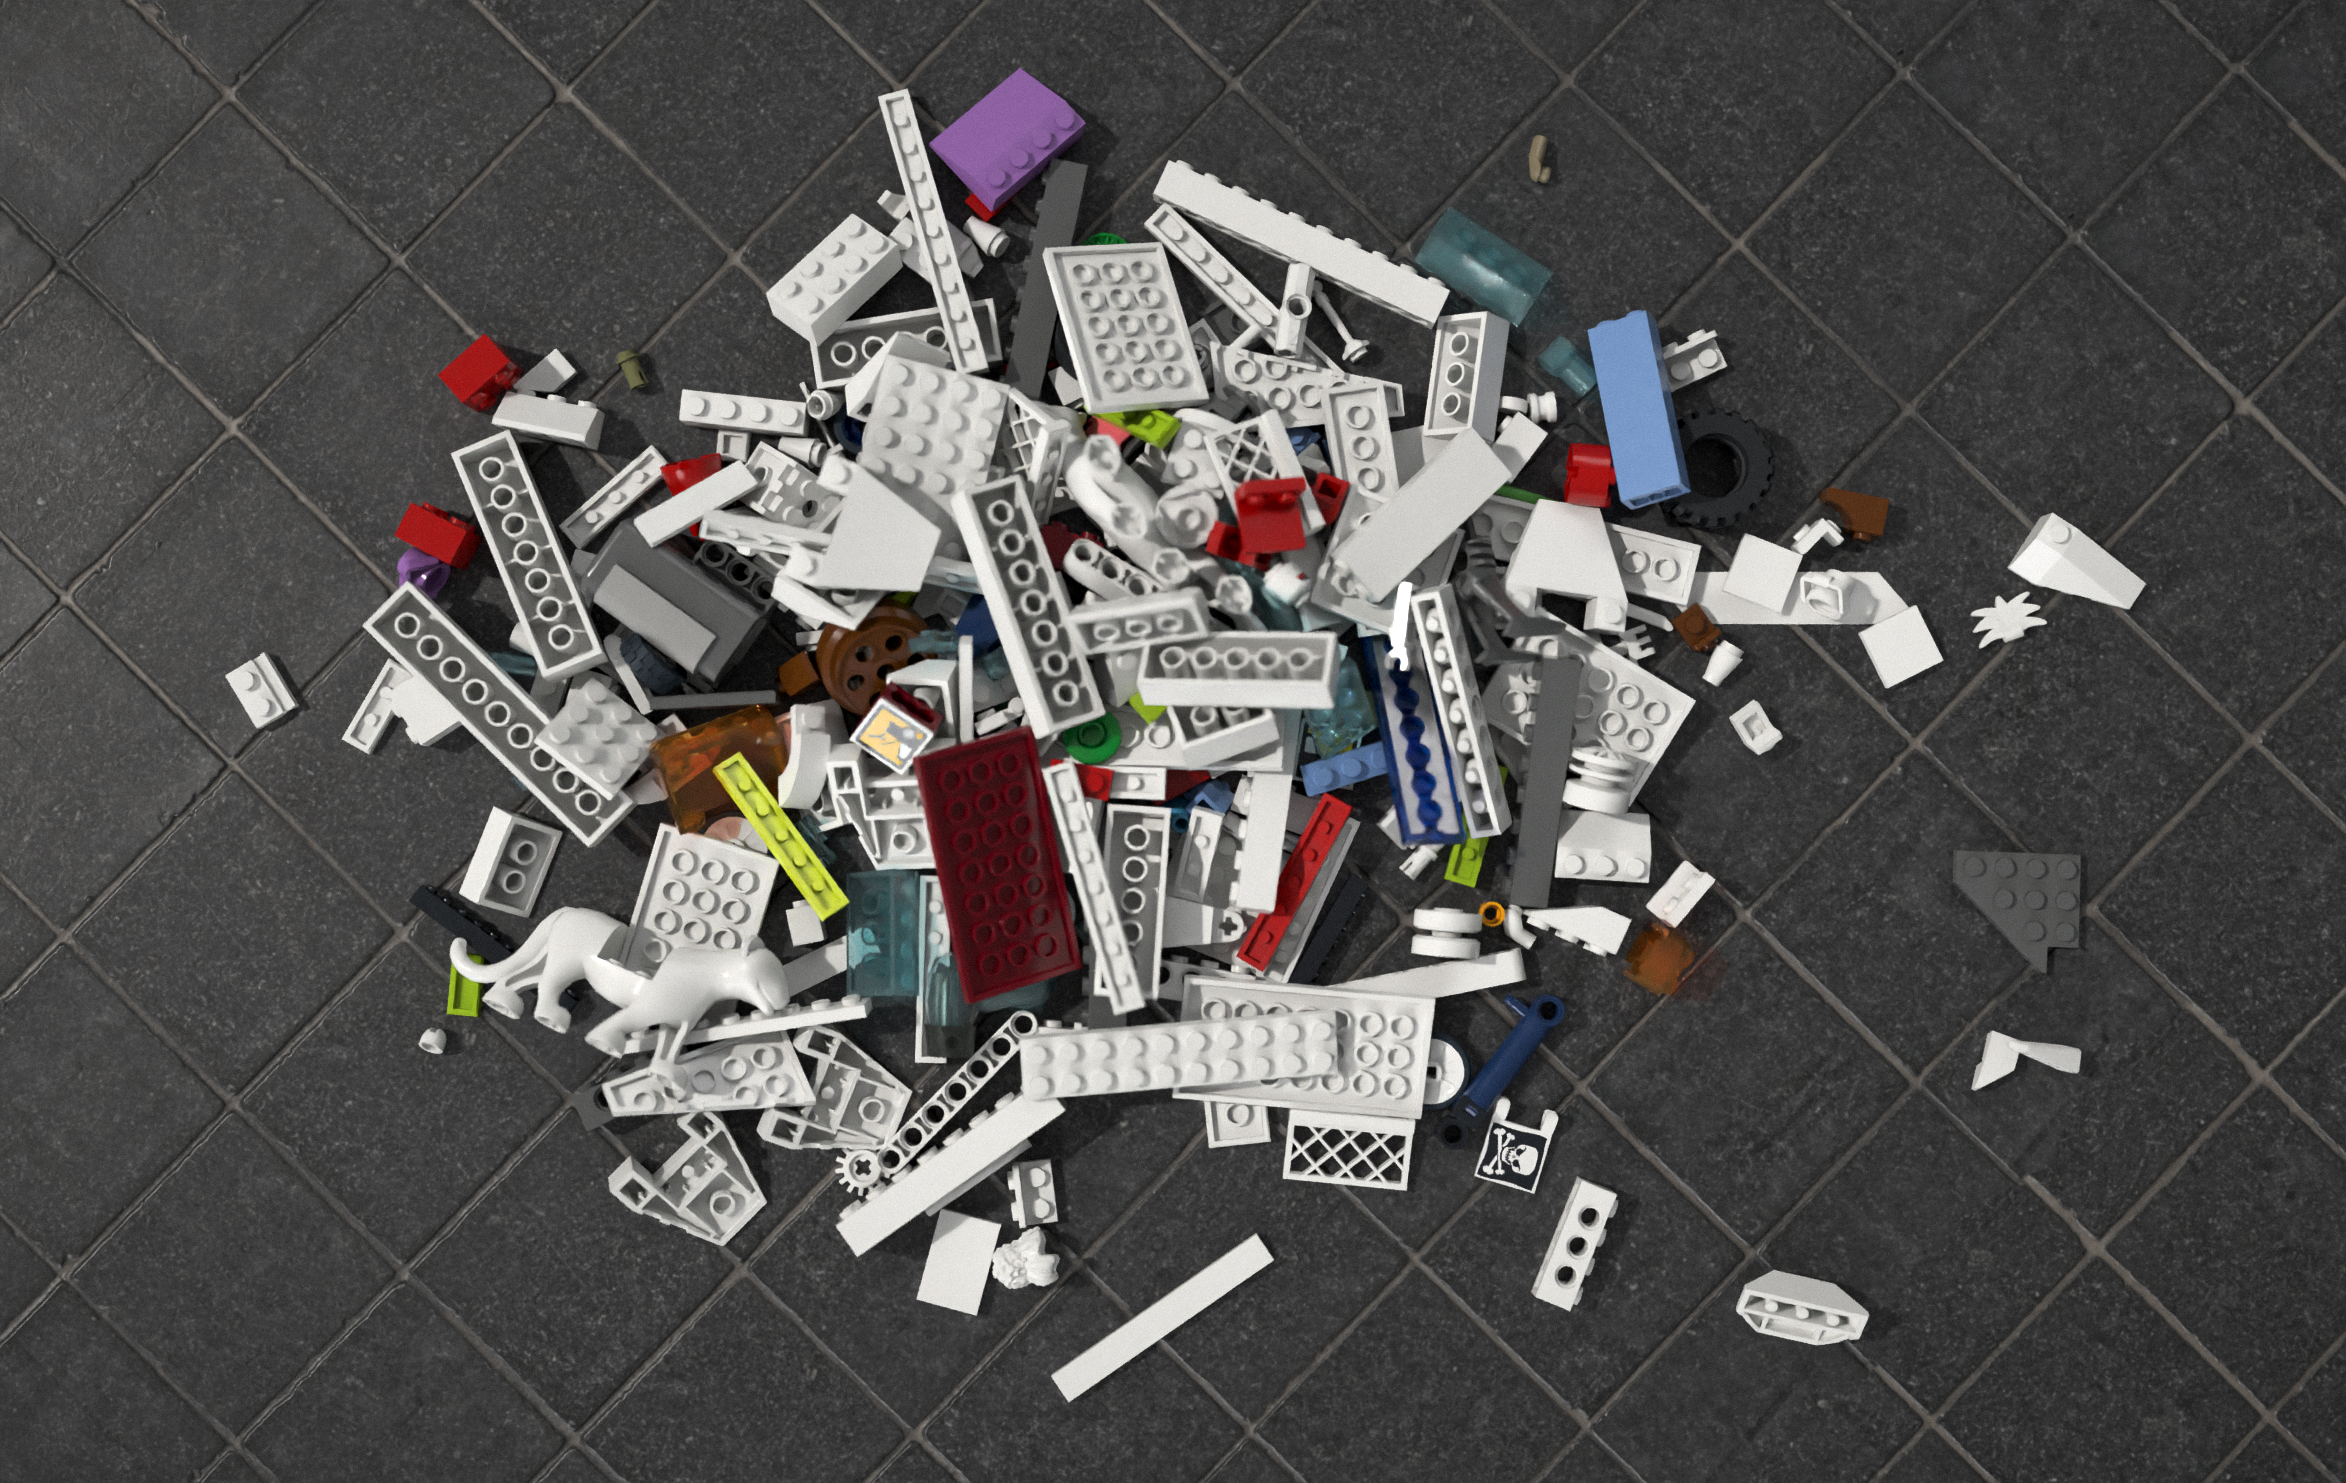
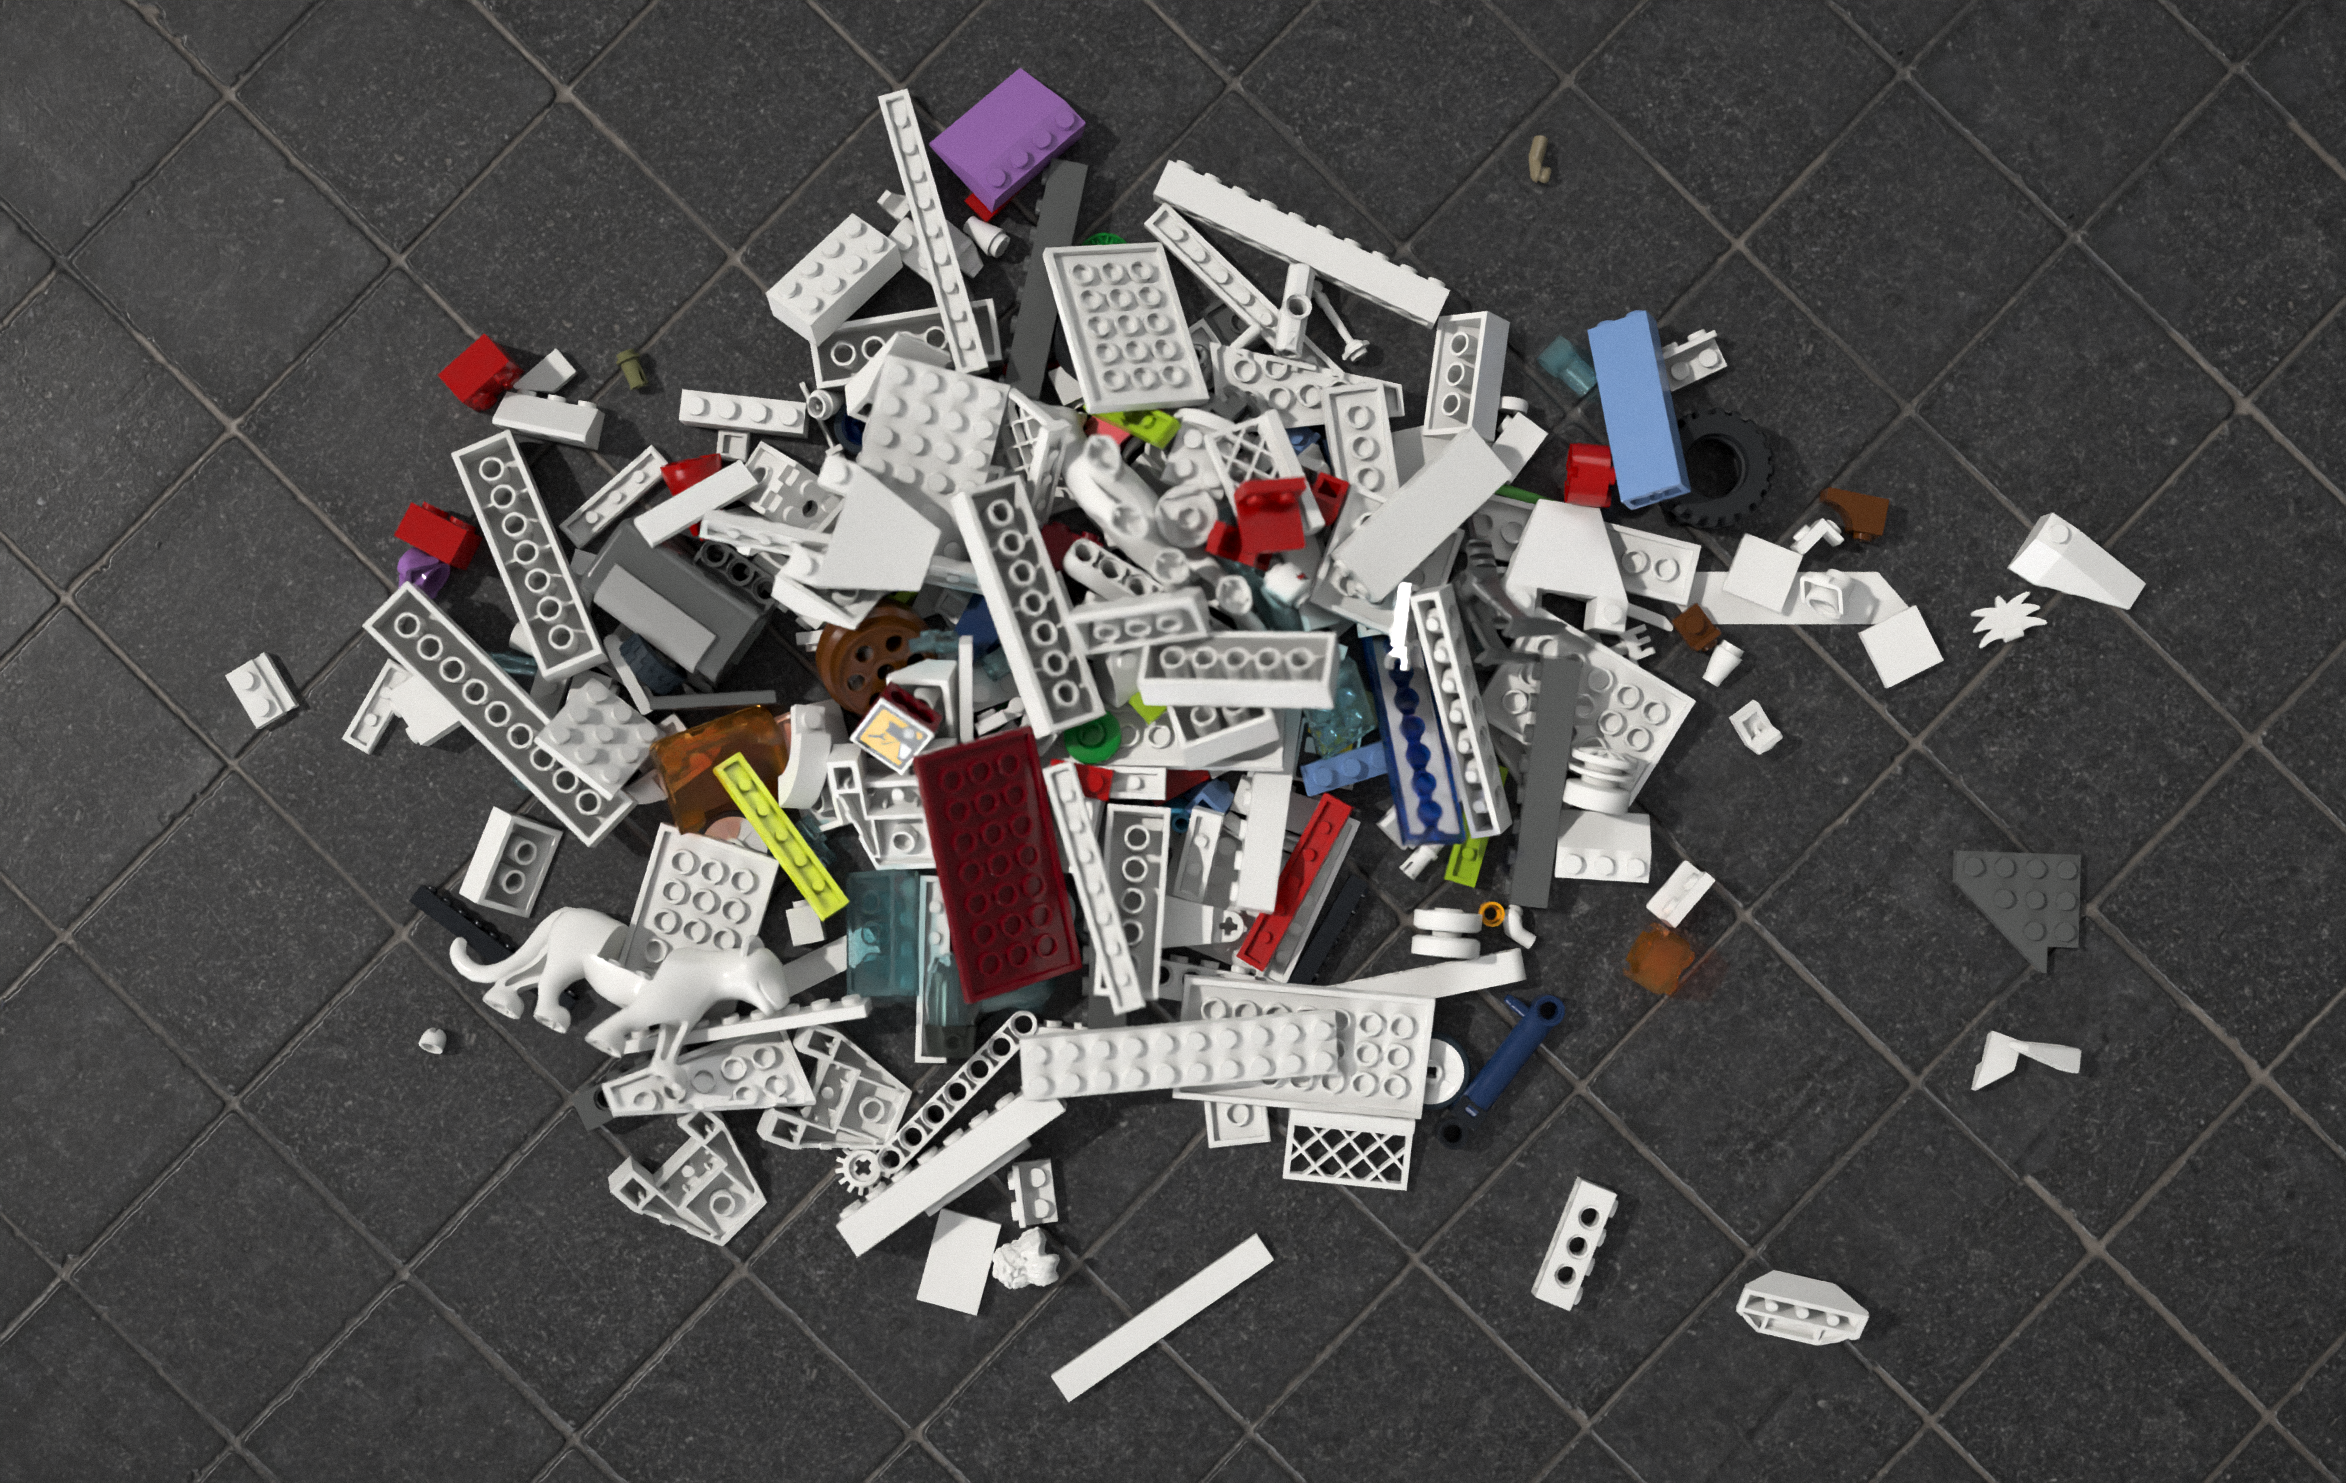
lime tile [447,953,486,1017] -> none
reddish brown slope [775,651,823,699] -> none
white cone [778,436,827,468] -> none
clear light blue slope [1414,206,1553,327] -> none
flag [1474,1095,1558,1194] -> none
white slope [1523,905,1631,957] -> none
white wheel [1527,391,1557,424] -> none

